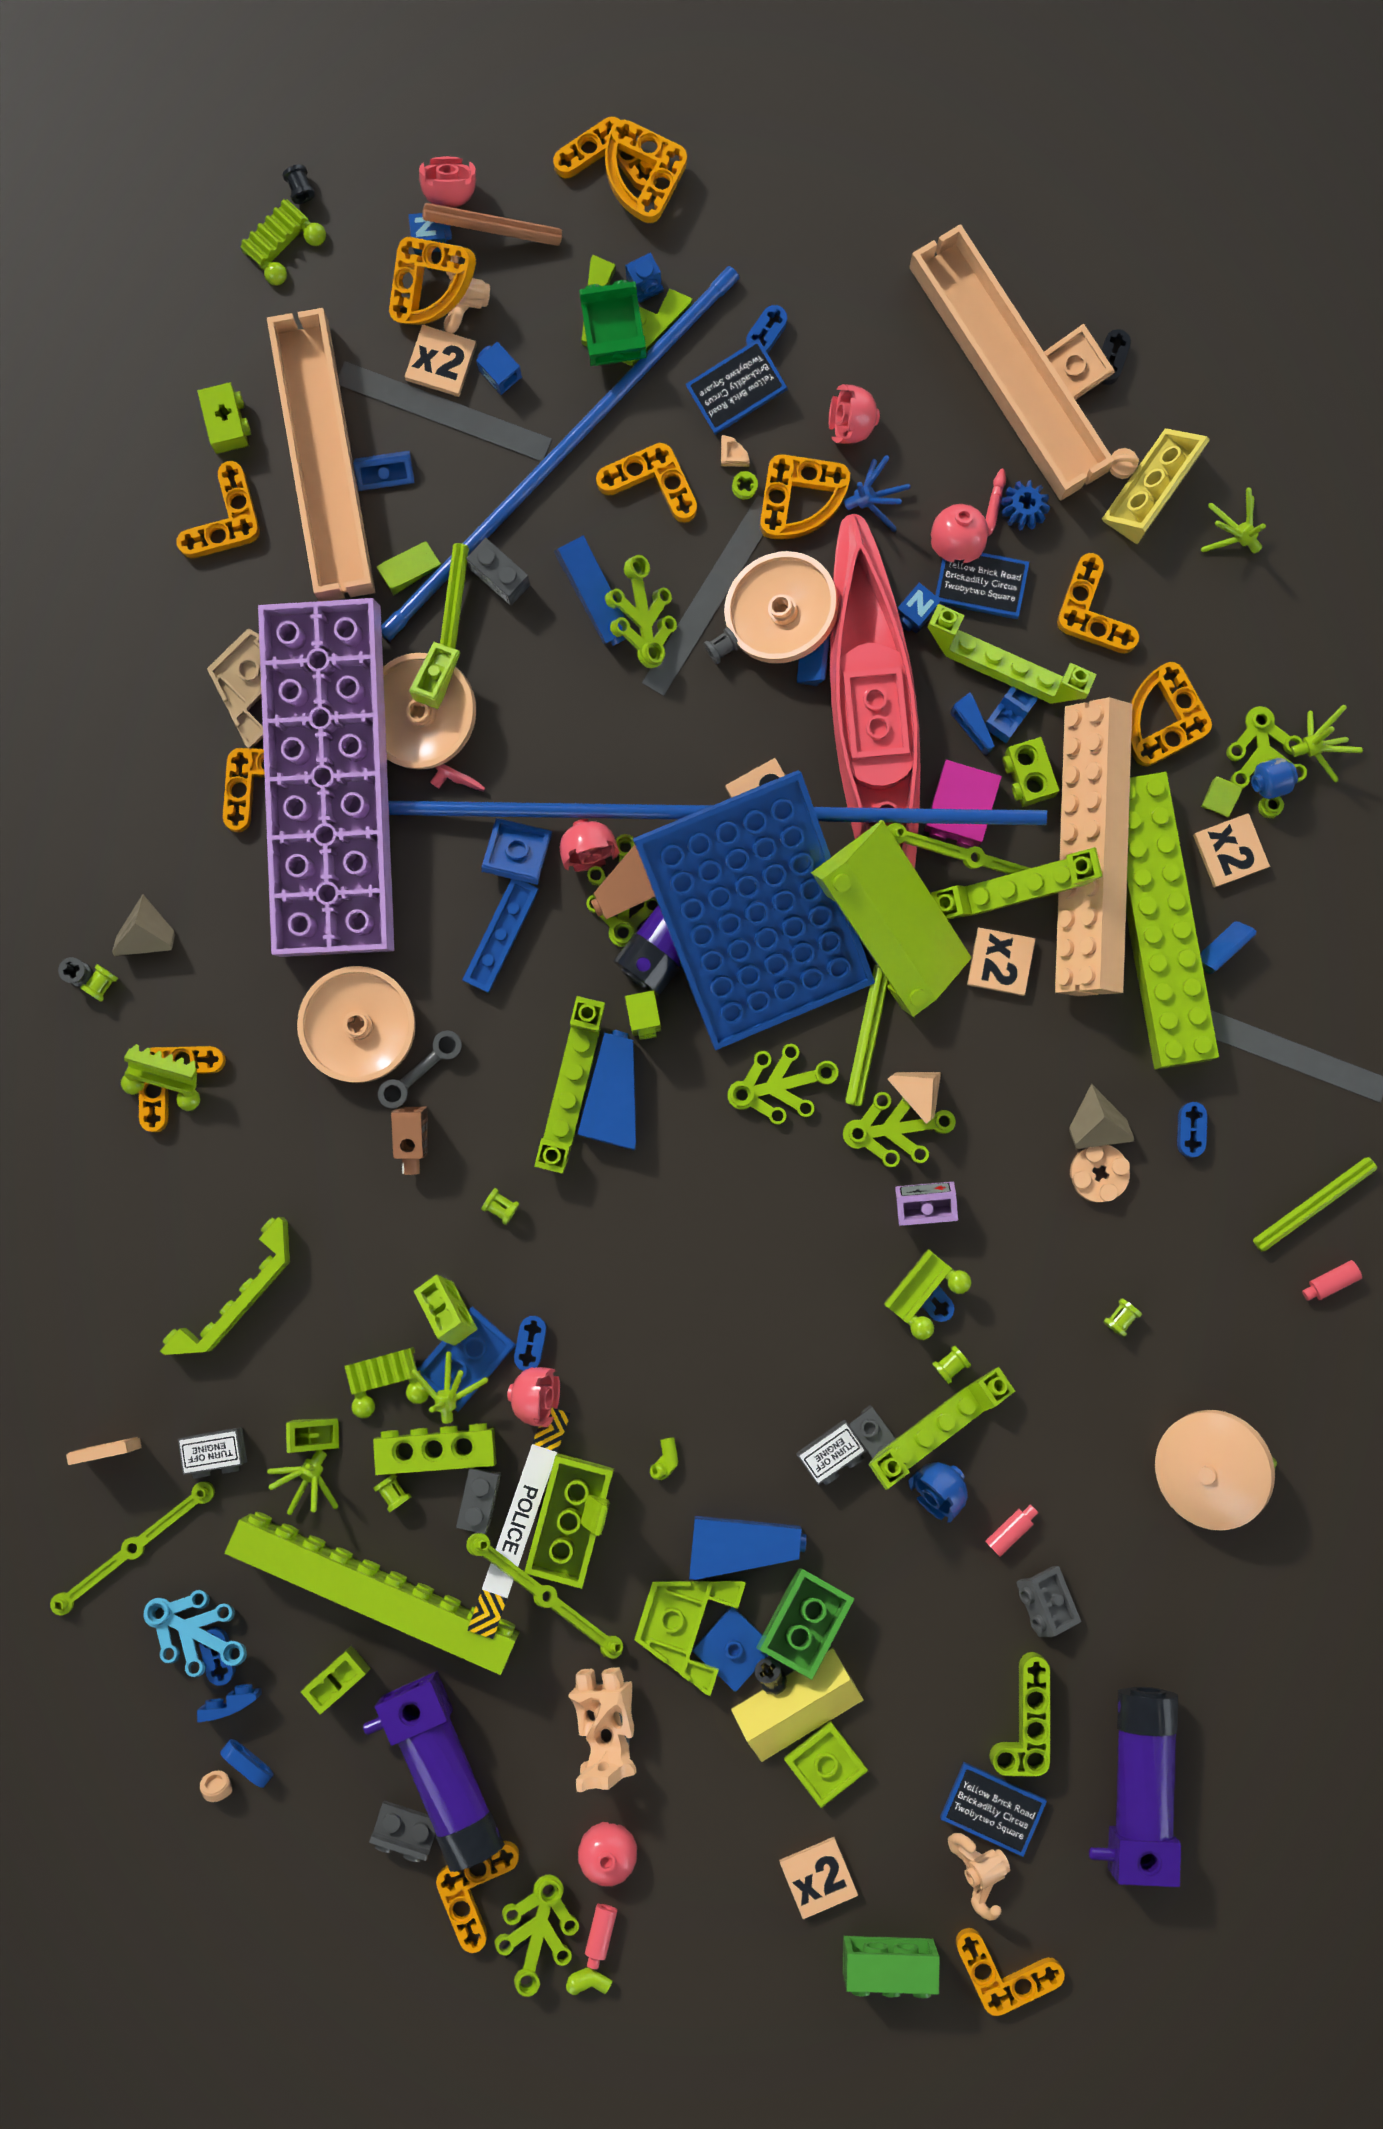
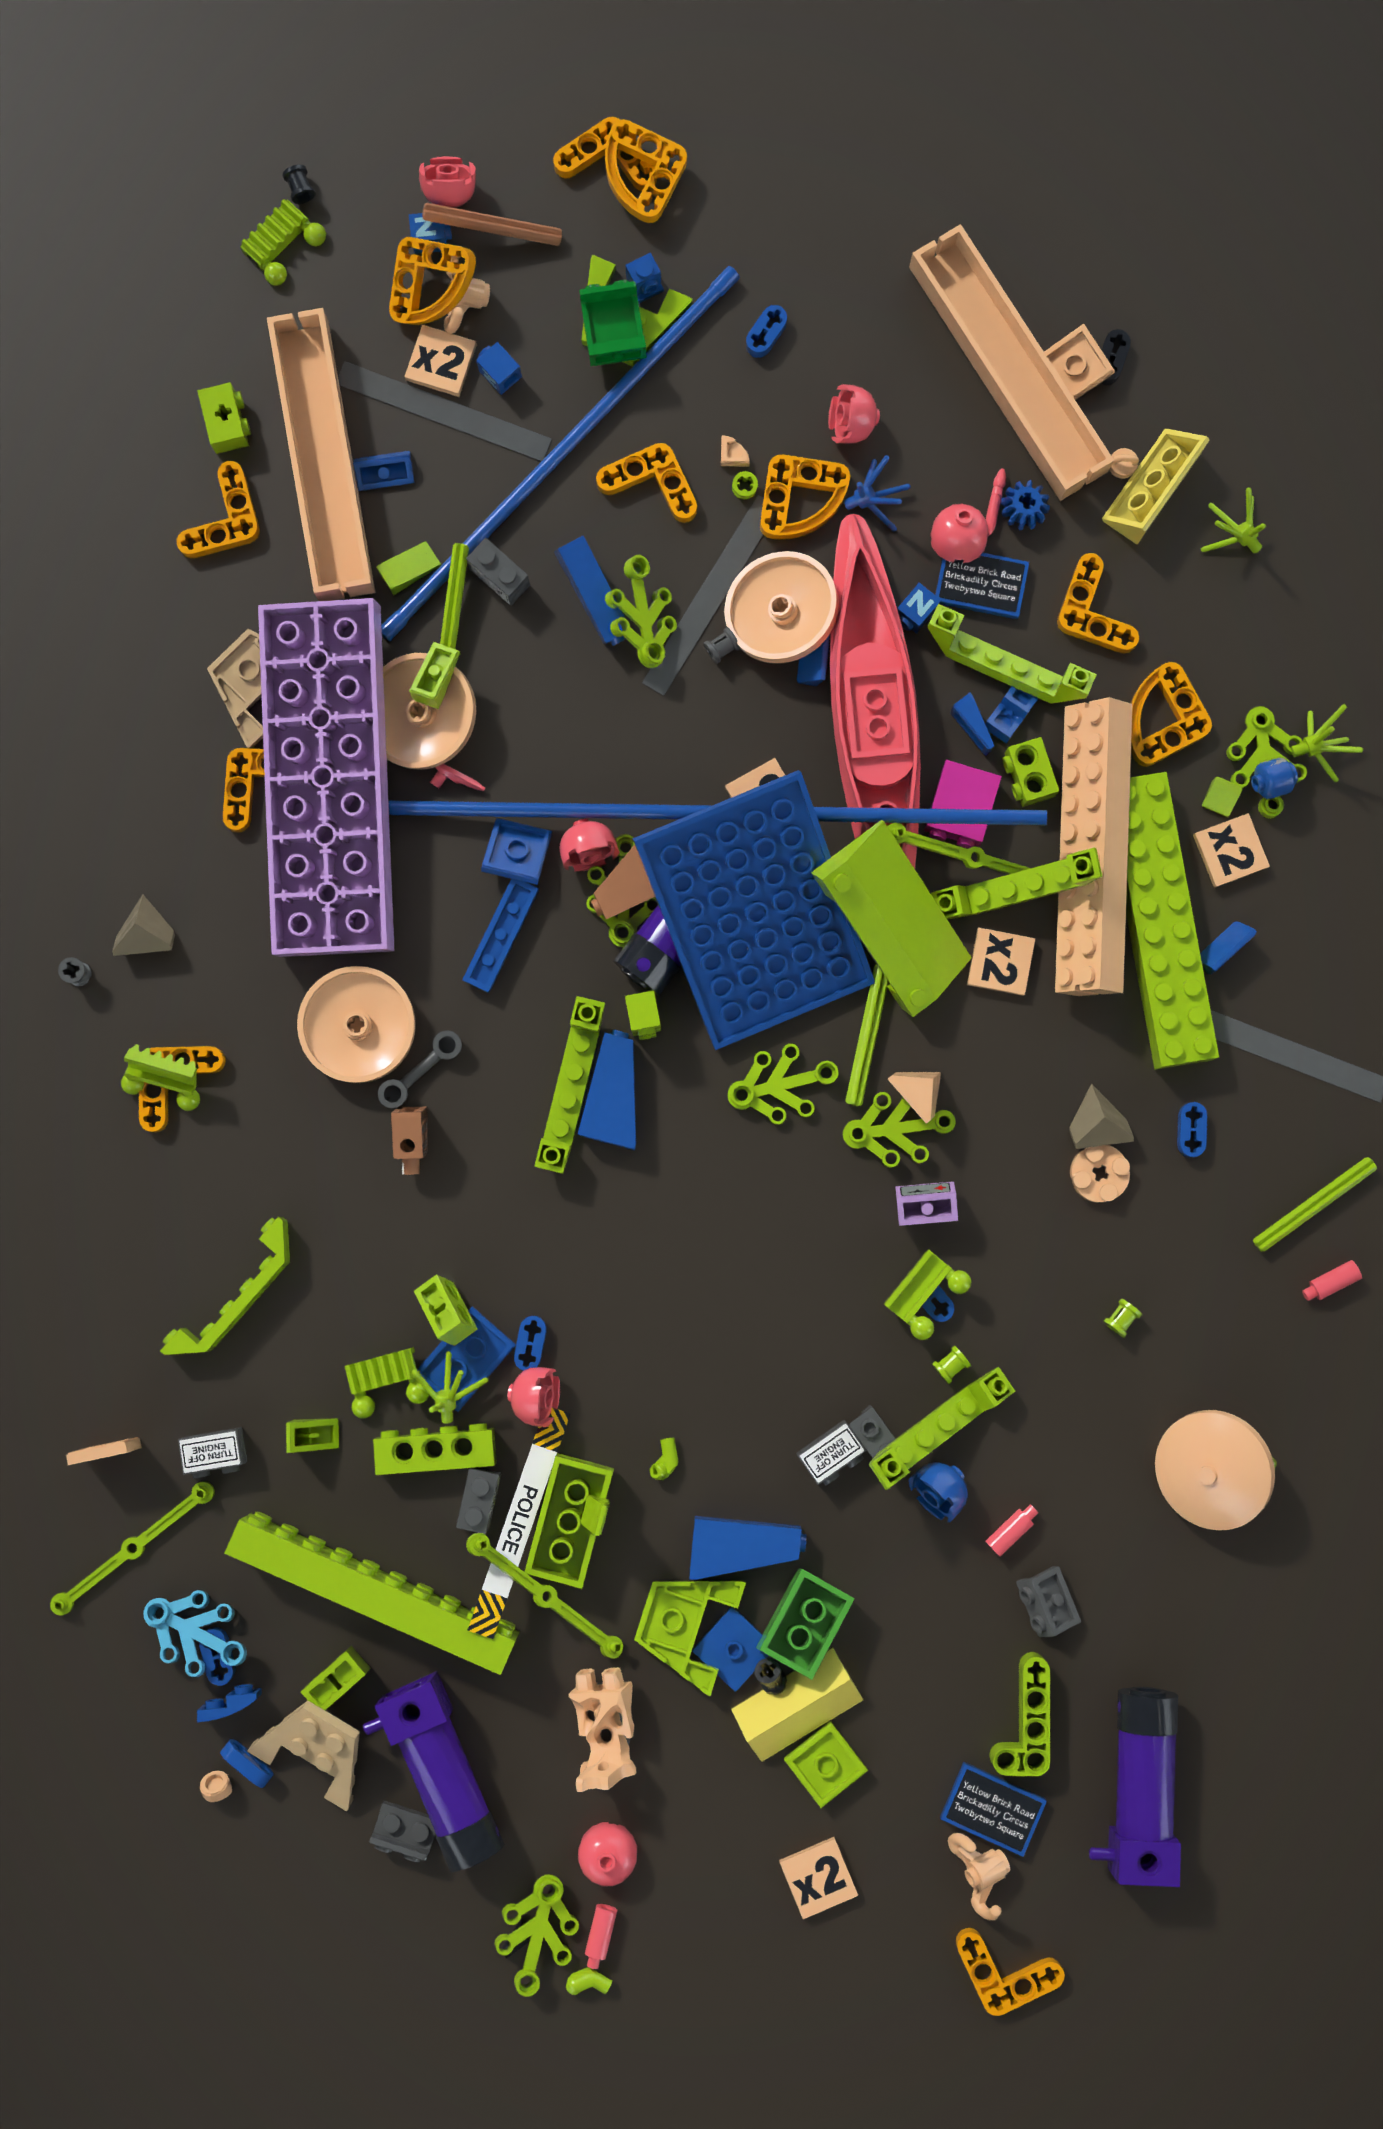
lime bush [80,964,118,1002] -> none
lime plant [267,1450,338,1515] -> none
lime bush [373,1474,411,1513] -> none
light orange beam [436,1841,520,1953] -> none
lime bush [481,1188,520,1225] -> none
black tile [685,338,788,435] -> none
bright green brick [843,1936,940,1998] -> none
none -> tan wing [247,1700,360,1811]

